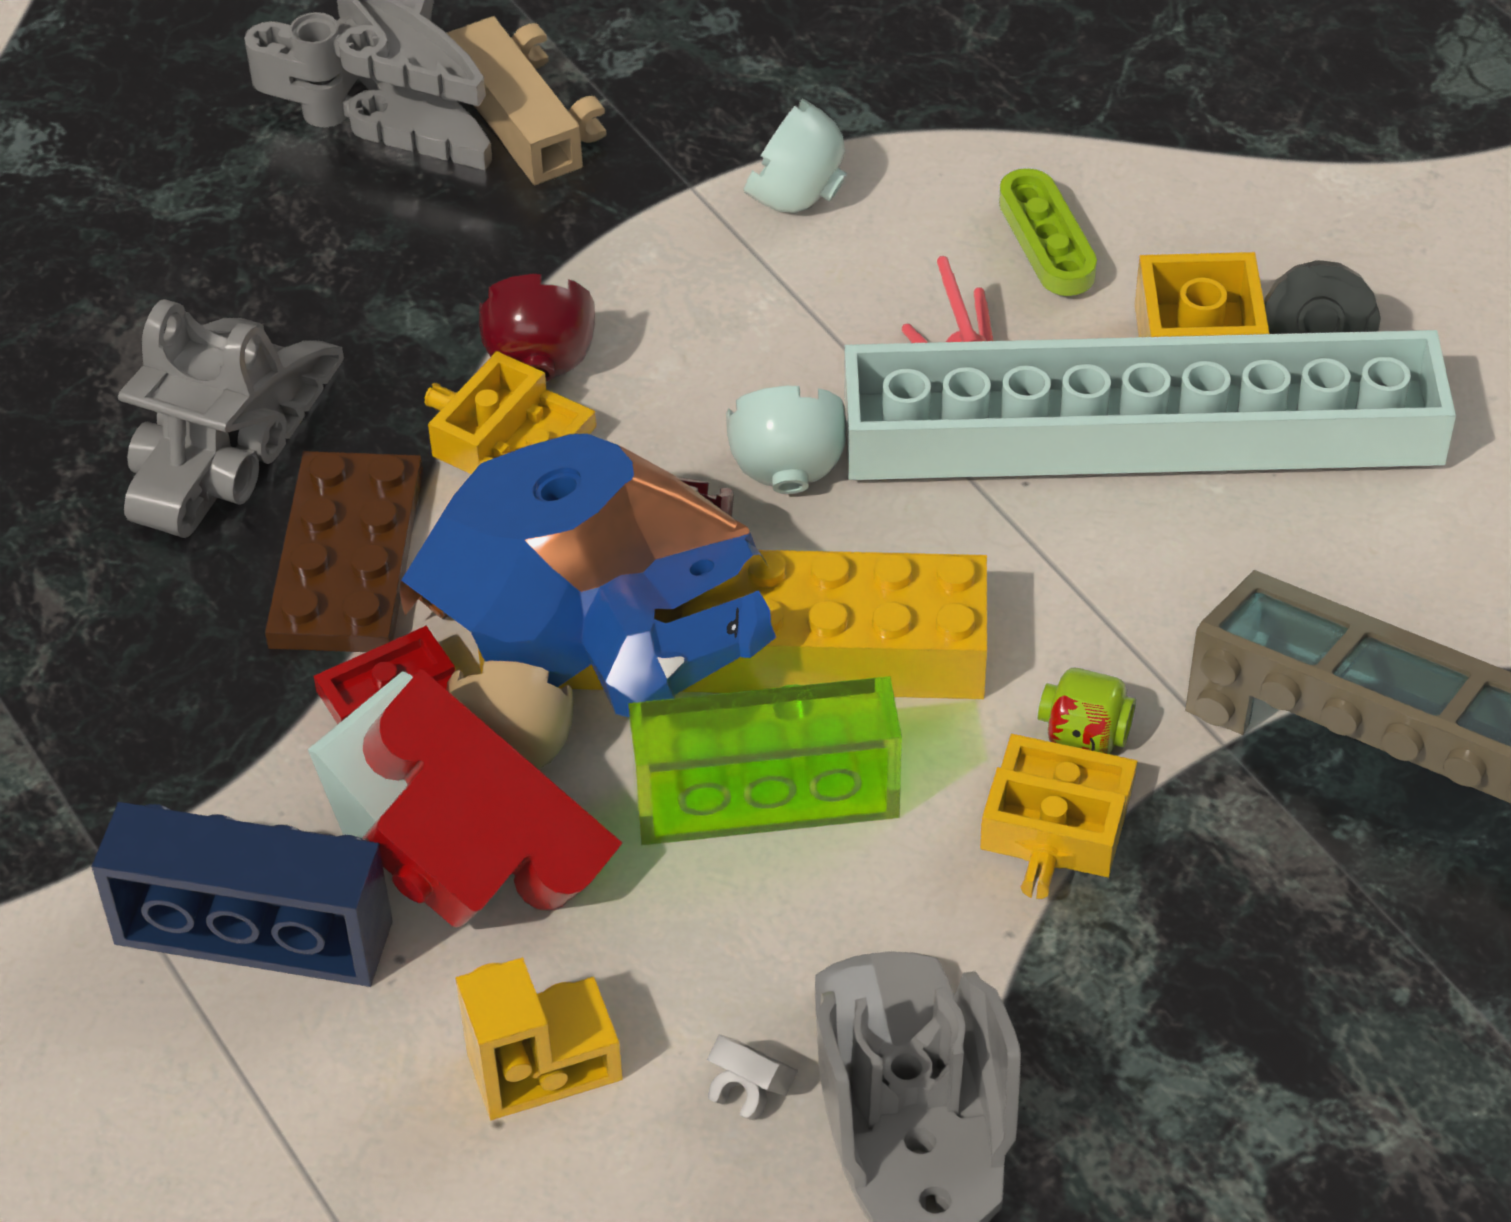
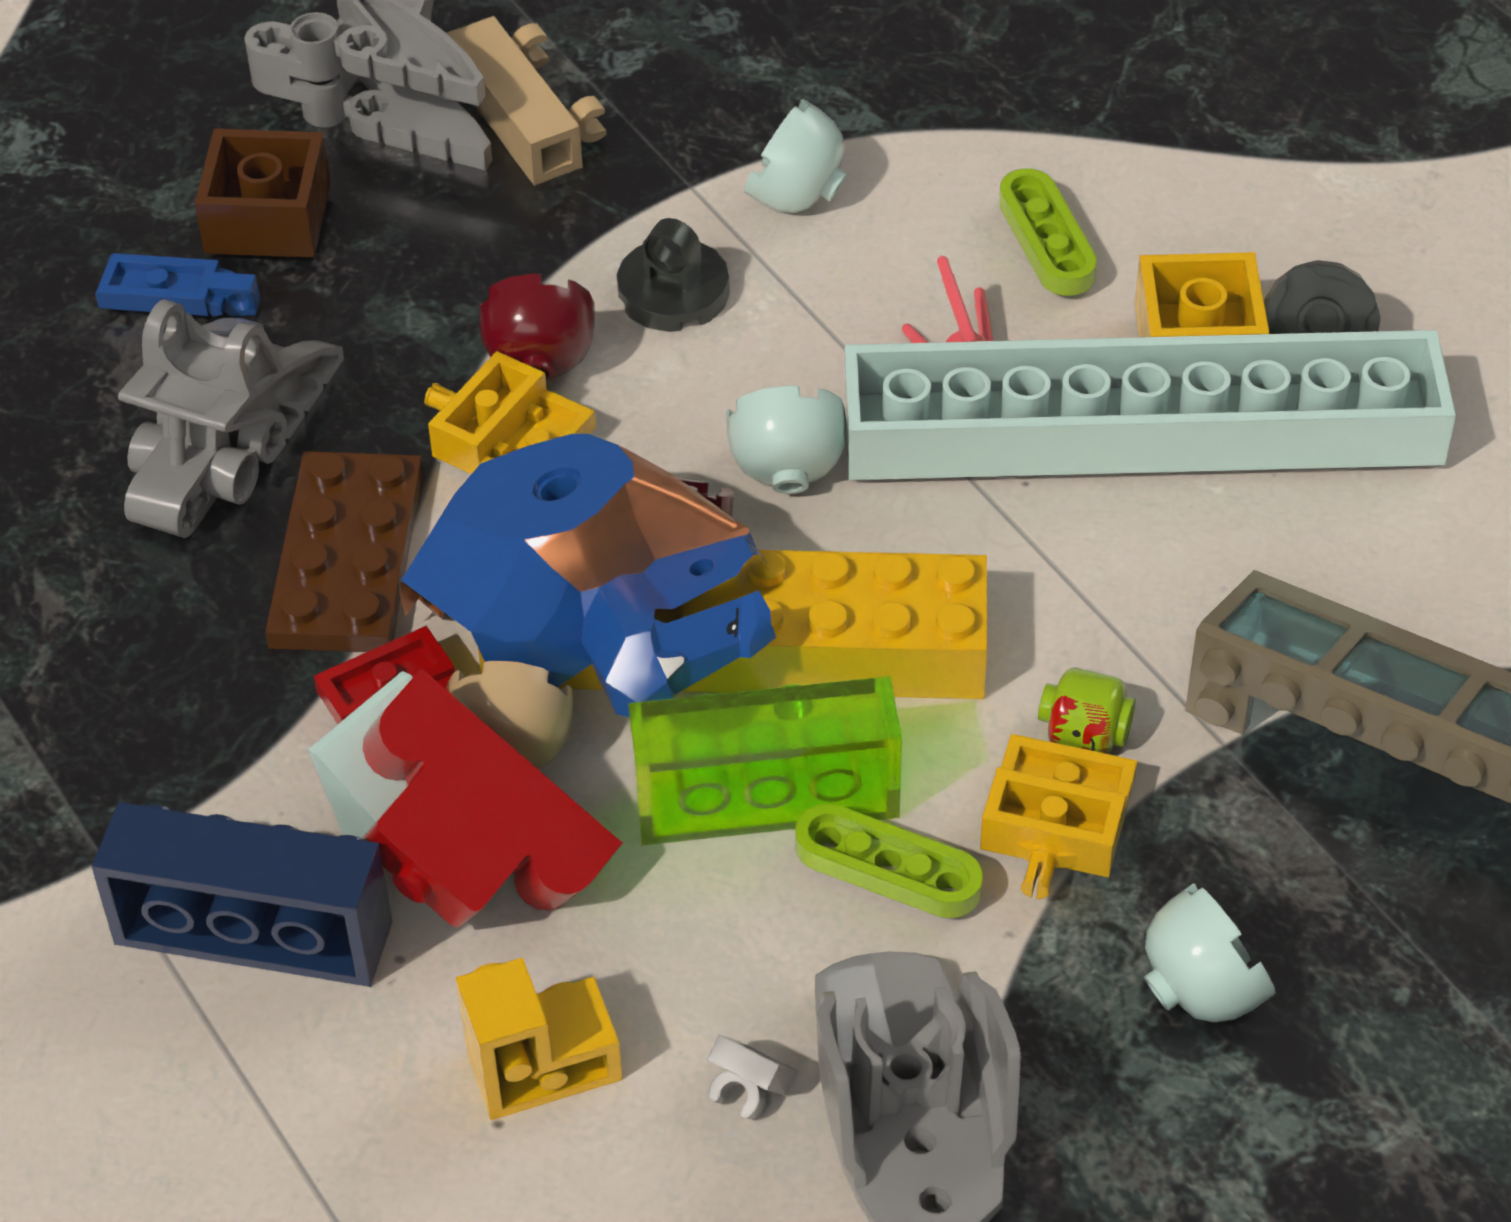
none -> blue hinge [95,253,261,316]
none -> reddish brown brick [194,129,331,257]
none -> pearl dark grey tile [616,218,730,332]
none -> lime plate [795,804,983,918]
none -> light aqua cylinder [1144,883,1276,1022]

